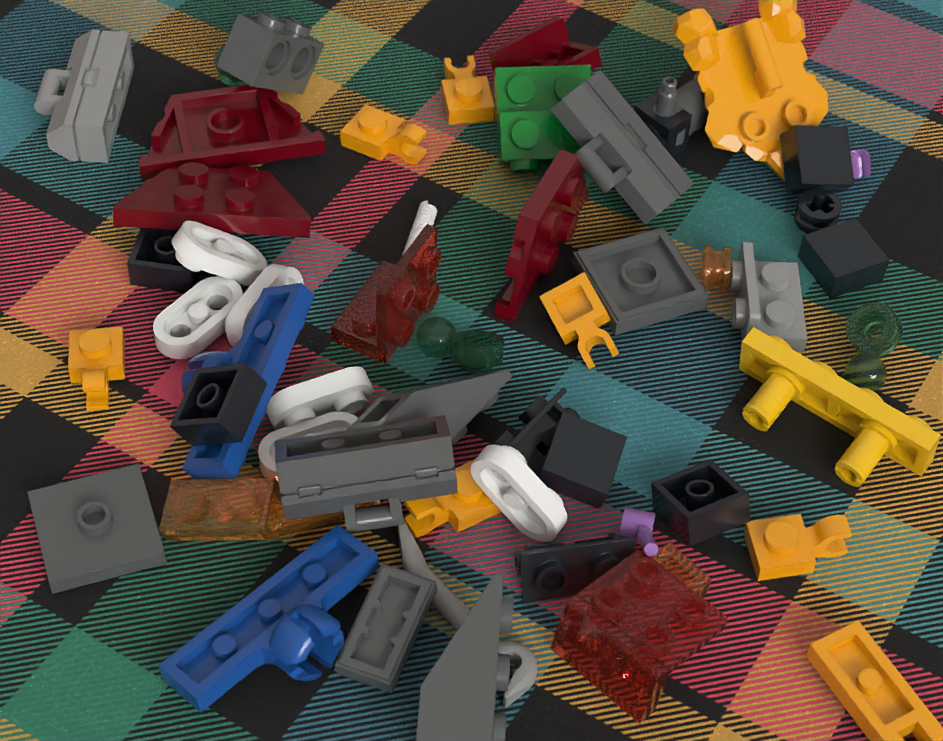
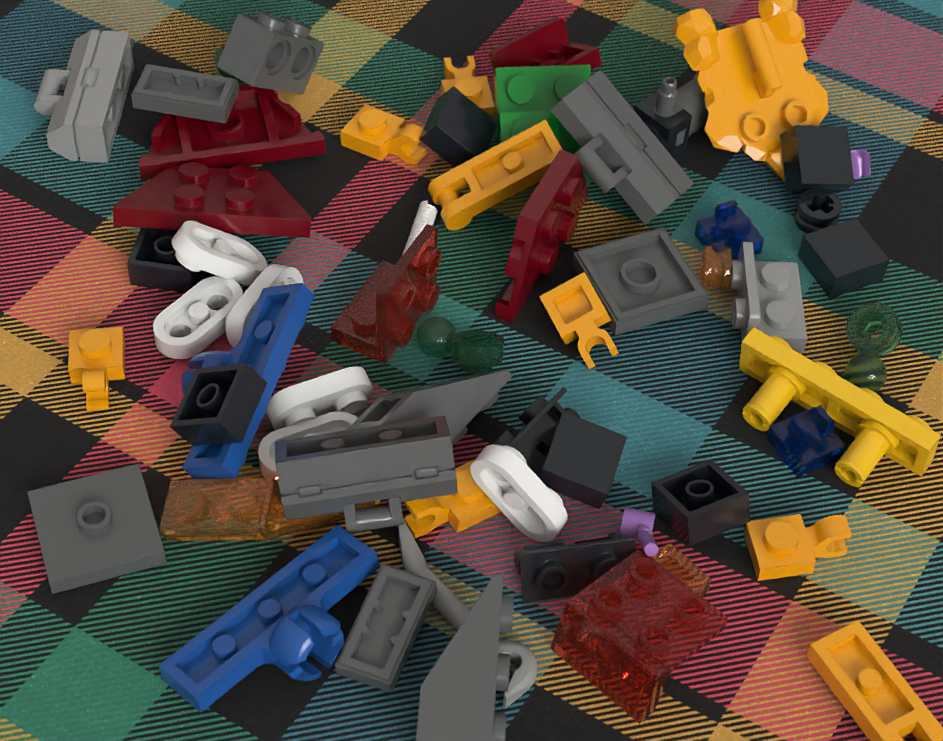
none -> dark grey plate [131,64,239,123]
none -> black piece [419,86,496,167]
none -> light orange plate [428,119,562,231]
none -> clear blue tile [694,200,764,267]
none -> clear blue tile [767,405,846,478]

